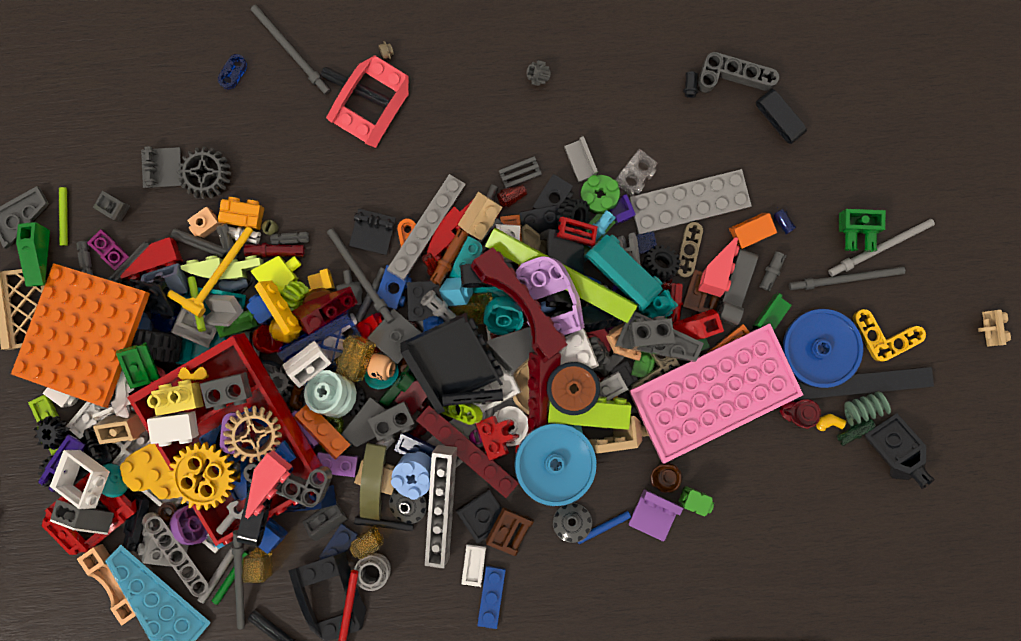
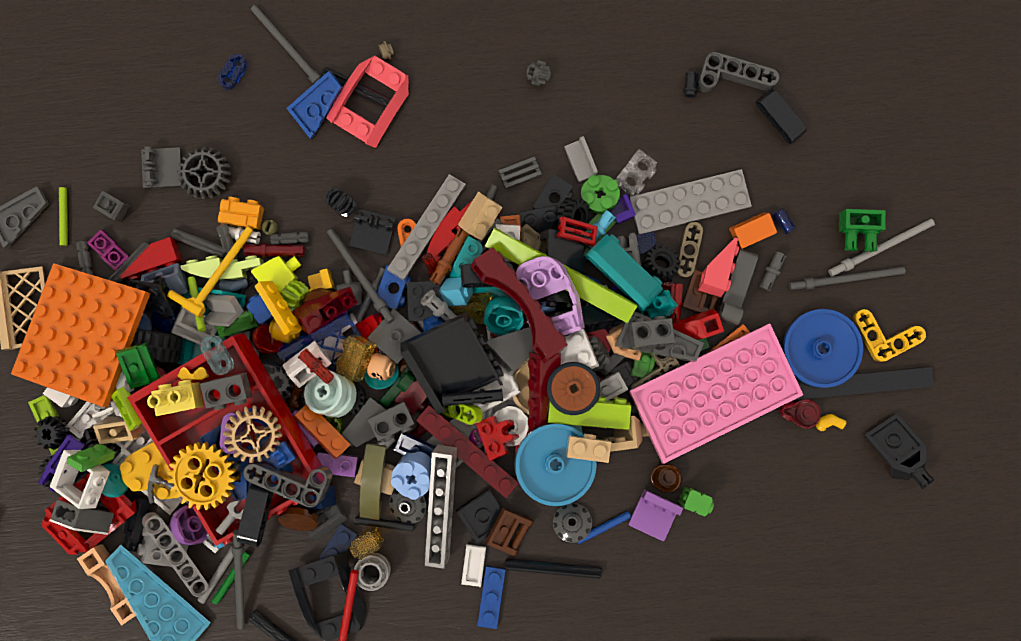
green slope [16,222,50,287] -> none
white brick [147,411,199,447] -> none
reddish brown plate [158,502,178,522] -> none
light nougat brick [187,207,221,238] -> none
clear yellow brick [243,548,272,583] -> none
coral slope [245,450,293,519] -> none
blue brick [259,518,289,554] -> none
clear red cone [497,185,527,208] -> none
green panel [752,293,792,331] -> none
clear green axle [837,418,876,446] -> none
sand green piece [844,391,891,426] -> none
tan hips [978,310,1011,347] -> none
none -> bright green plate [67,444,115,472]
none -> lime plate [111,387,142,431]
none -> dark grey piece [148,464,177,504]
none -> clear light blue plate [200,335,234,375]
none -> reddish brown tile [278,507,319,531]
none -> blue wing [286,71,343,139]
none -> clear red axle [297,348,334,384]
none -> black gear [323,186,357,218]
none -> black axle [505,558,602,579]
none -> tan brick [566,434,611,463]

